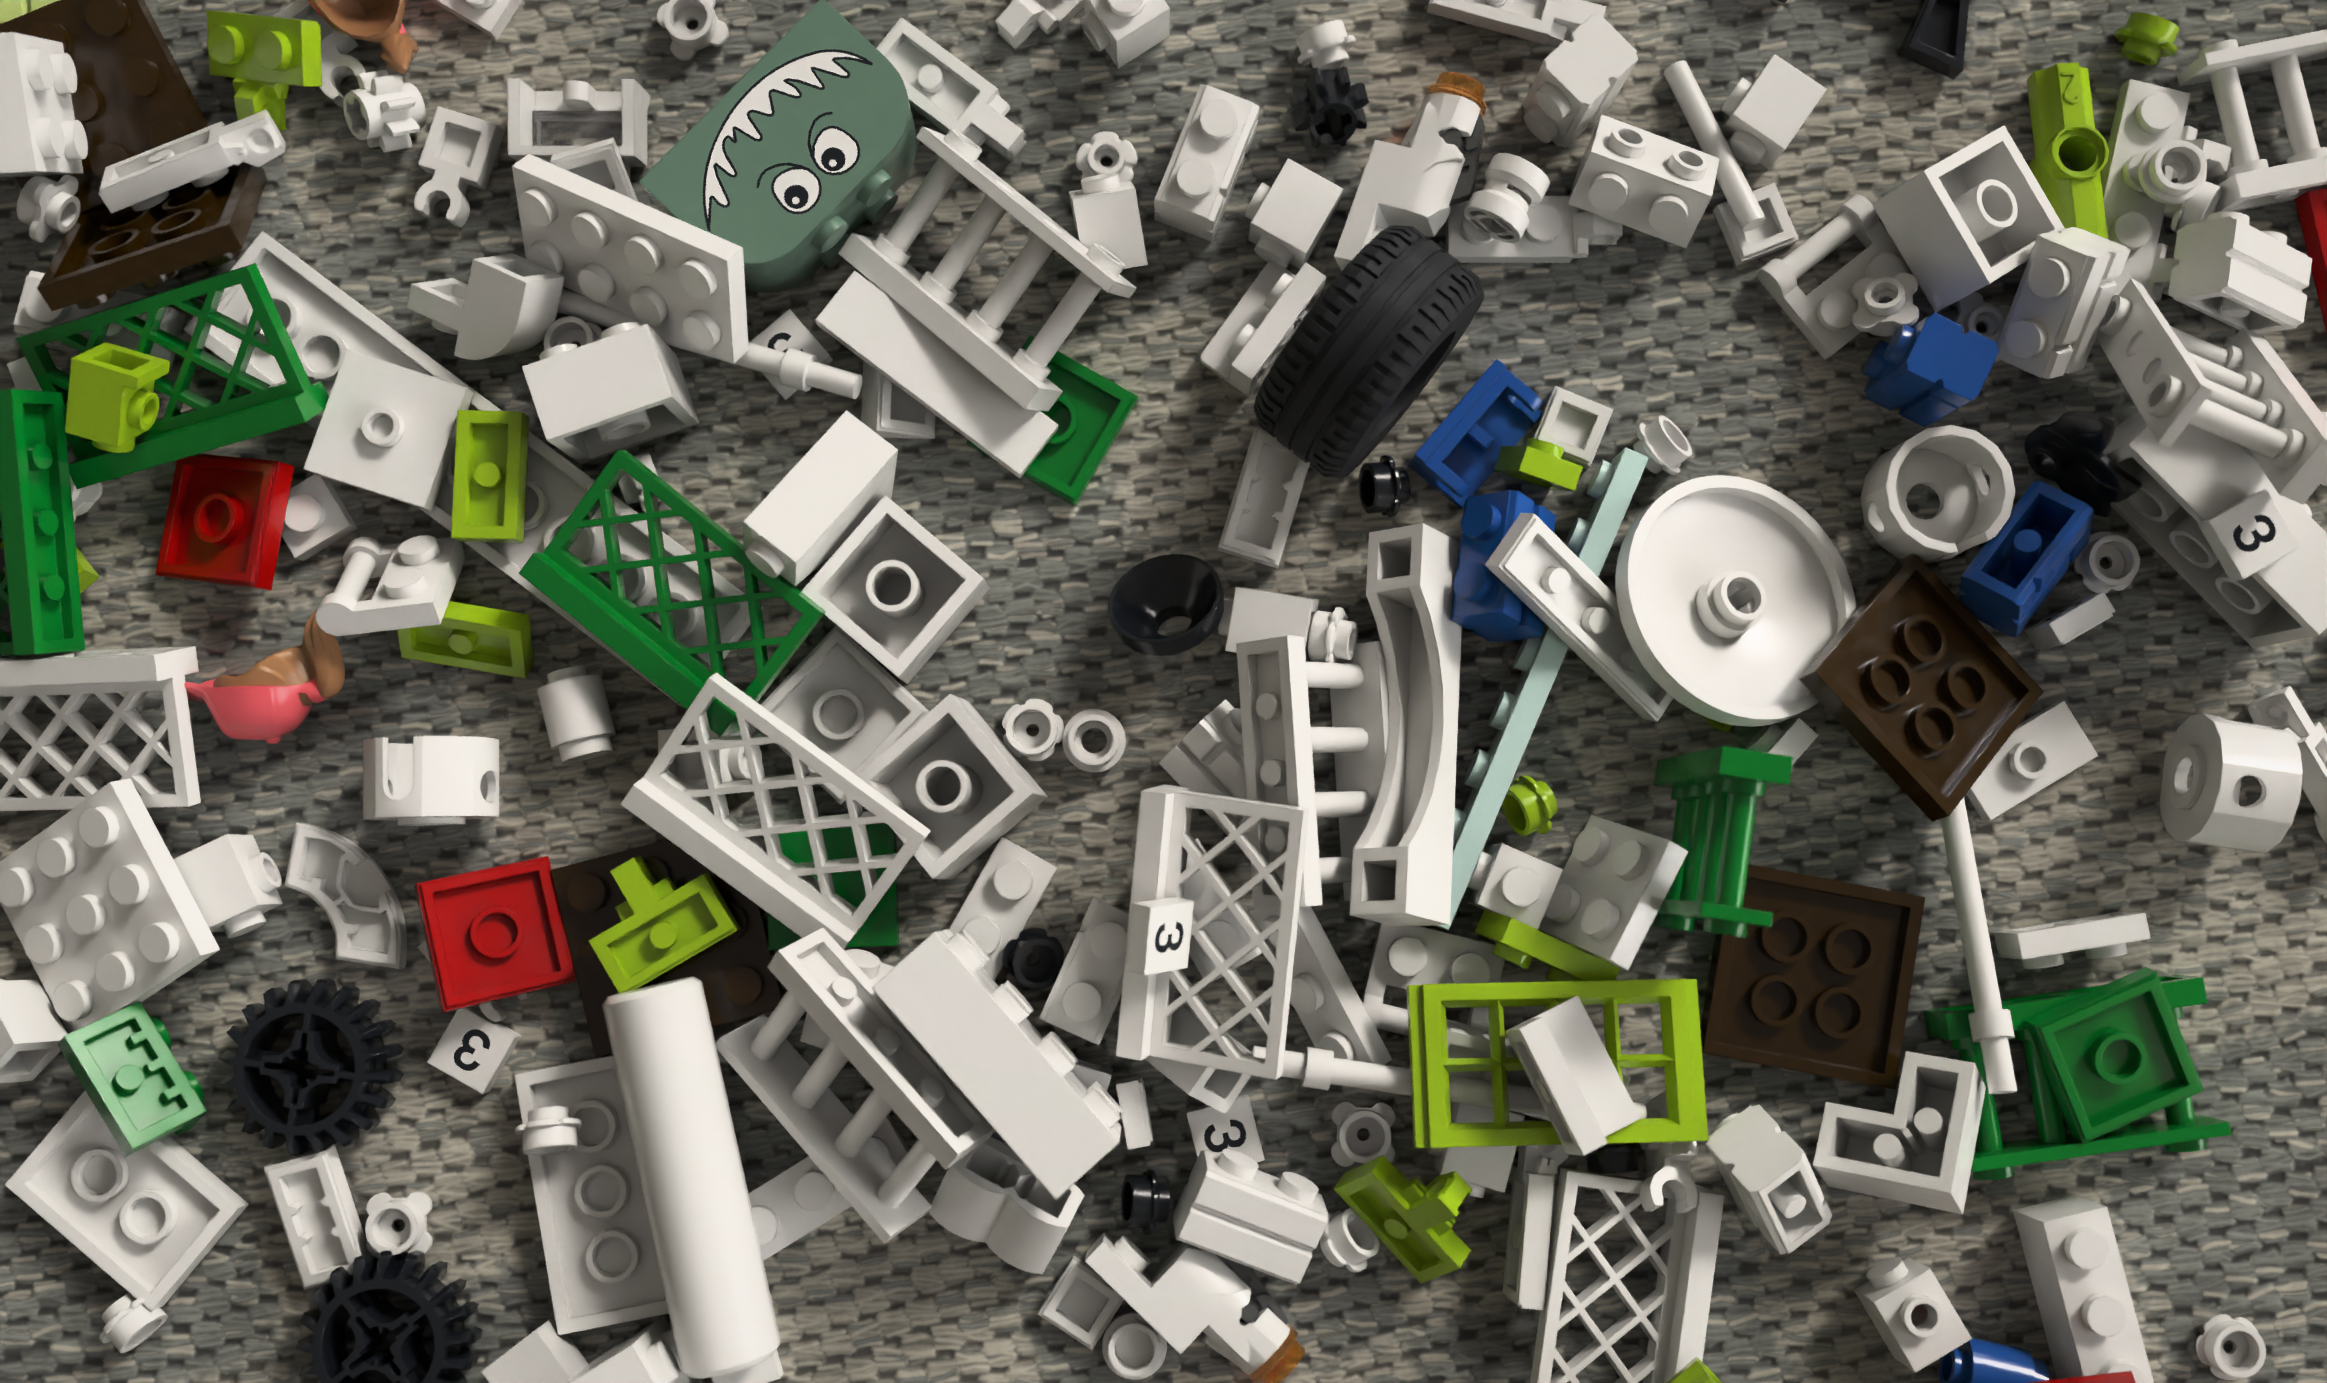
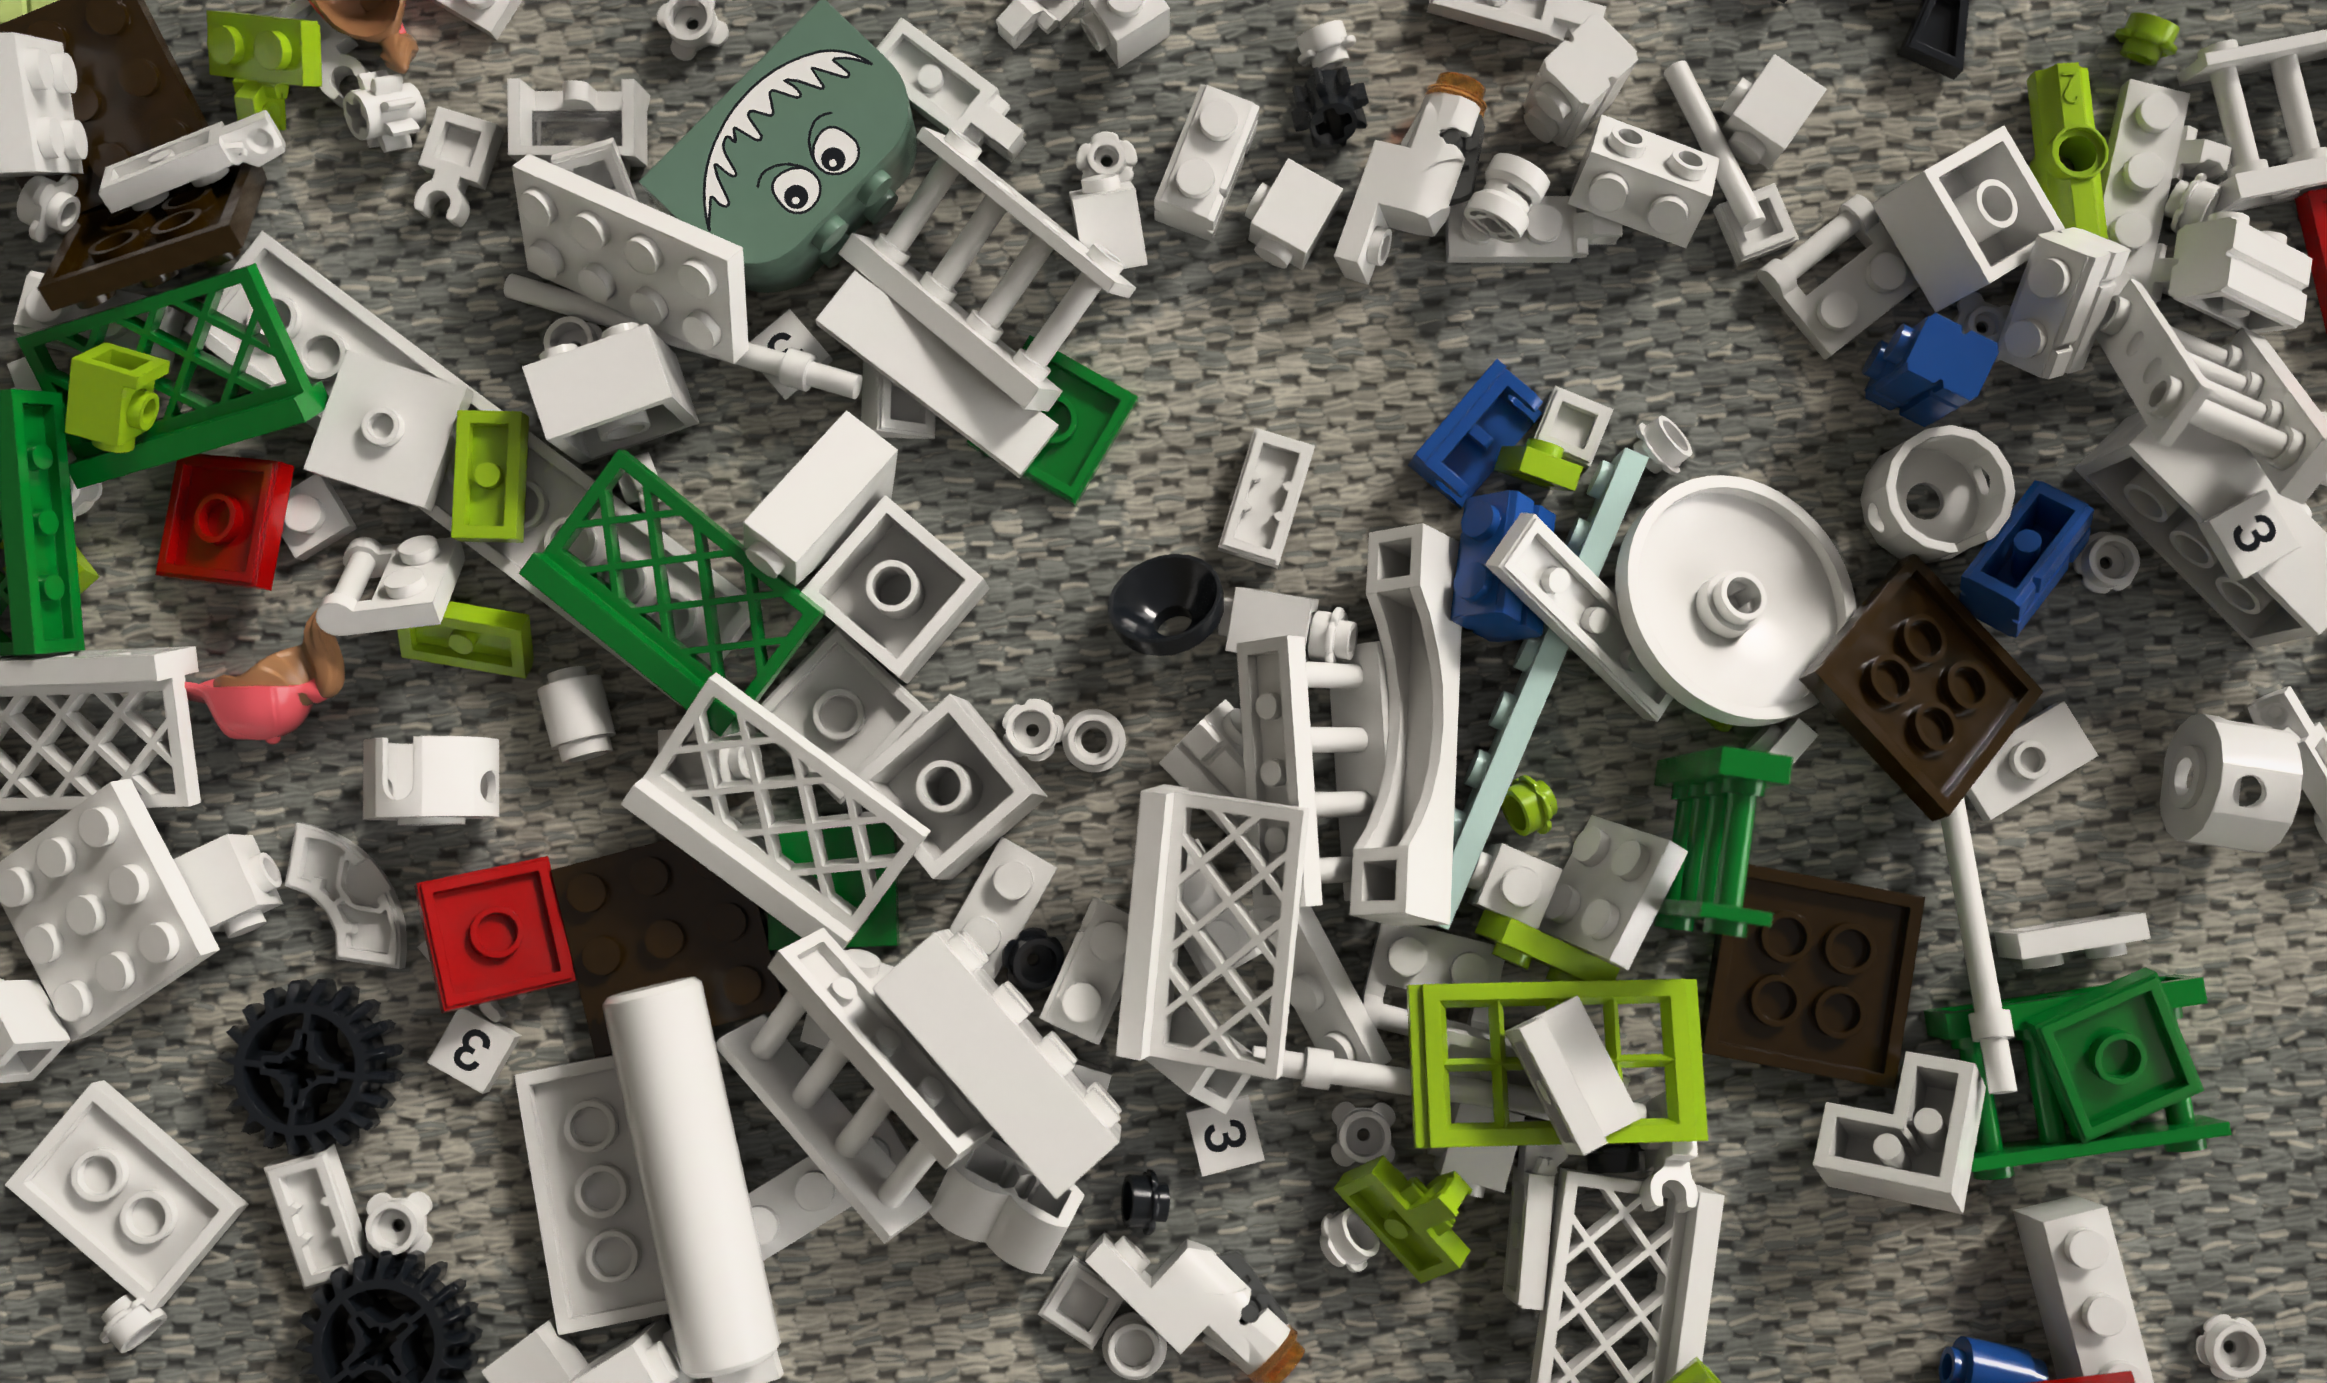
bracket [58,1001,207,1157] -> none
white brick [407,253,565,360] -> none
white plate [515,1106,582,1155] -> none
lime hinge [589,856,741,994] -> none
white tile [1116,1074,1153,1150] -> none
white tile [1126,897,1194,976] -> none
white brick [1173,1149,1329,1285] -> none
white bracket [1200,261,1326,397] -> none
black tyre [1253,225,1485,479] -> none
black plate [1358,455,1410,517] -> none
white brick [1706,1105,1833,1255] -> none
white plate [1852,273,1919,336] -> none
white brick [1854,1257,1972,1373] -> none
black plate [2024,411,2142,517] -> none
white tile [2025,592,2115,650] -> none
white plate [2138,140,2207,204] -> none

